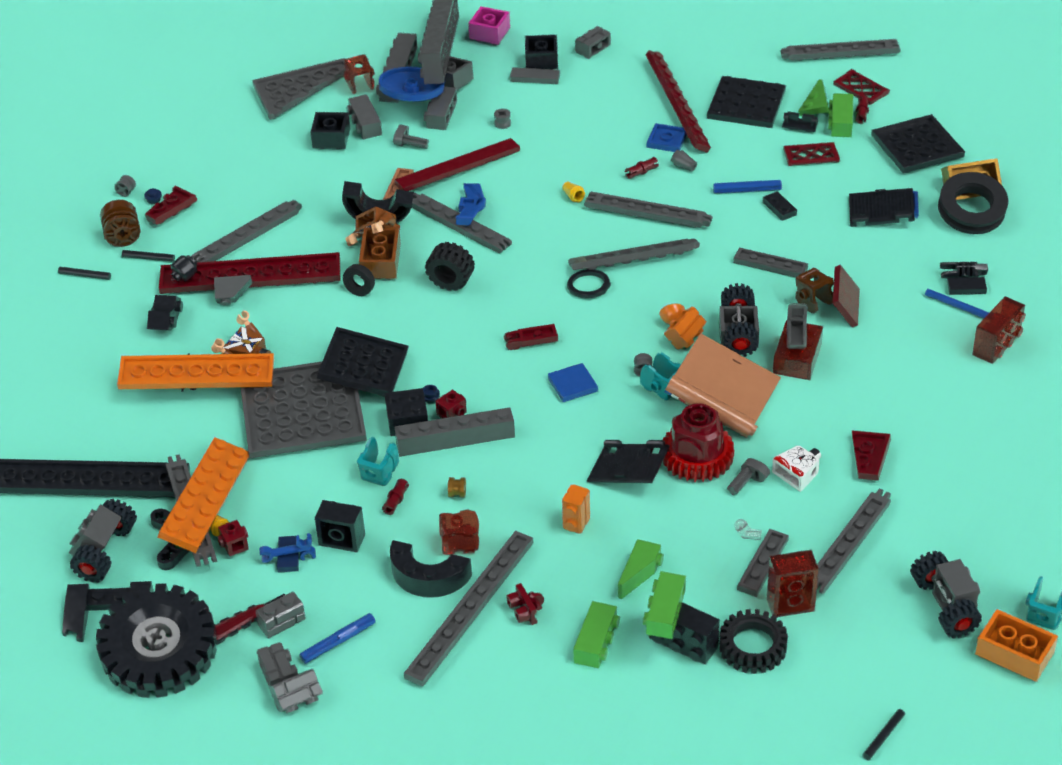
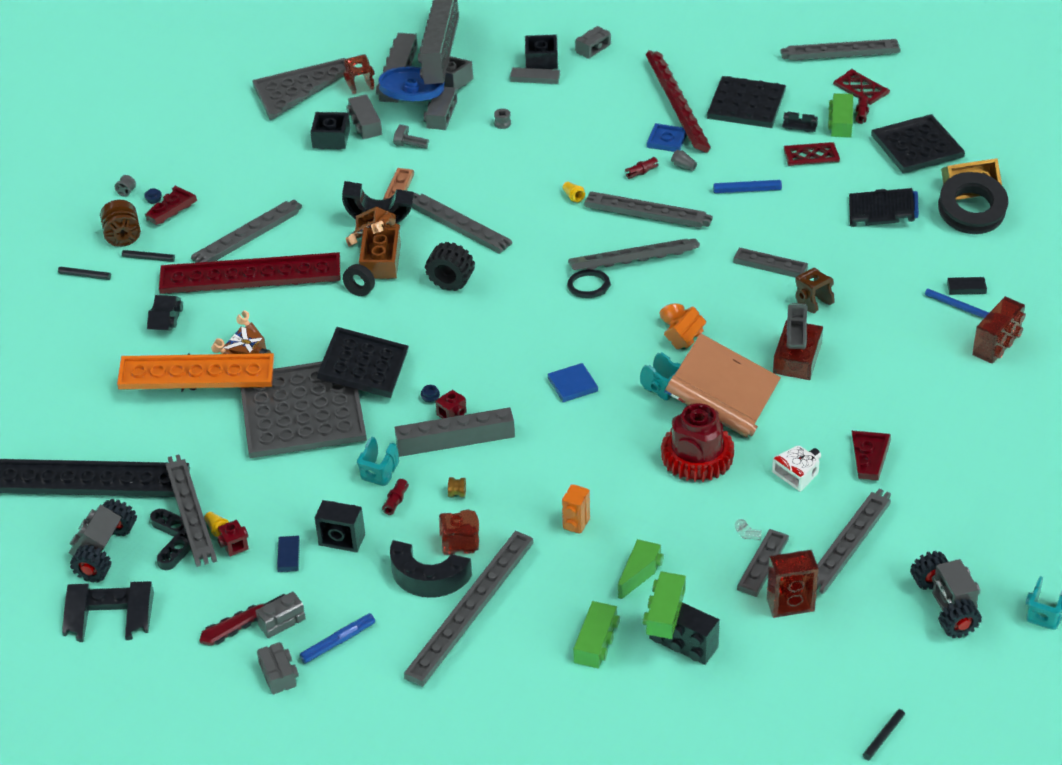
black wheel [96,584,218,698] -> none
orange plate [158,437,249,553] -> none
black head [170,255,198,282] -> none
dark grey slope [214,275,253,305] -> none
blue bar [259,533,316,563] -> none
brick [269,669,323,714] -> none
black brick [384,388,428,436] -> none
dark red tile [395,138,520,191] -> none
blue plate [456,183,486,225] -> none
dark pink brick [468,6,510,45] -> none
dark red hinge [504,324,558,350] -> none
dark red hips [506,583,544,625] -> none
black window [587,440,670,483] -> none
dark grey wheel [634,353,653,377] -> none
brick [719,283,759,357] -> none
black tyre [719,609,788,674] -> none
dark grey piece [727,458,770,495] -> none
black plate [763,191,797,221] -> none
bright green wing [798,79,830,116] -> none
tile [833,264,860,328] -> none
black hinge [940,261,988,278] -> none
orange brick [975,609,1058,682] -> none

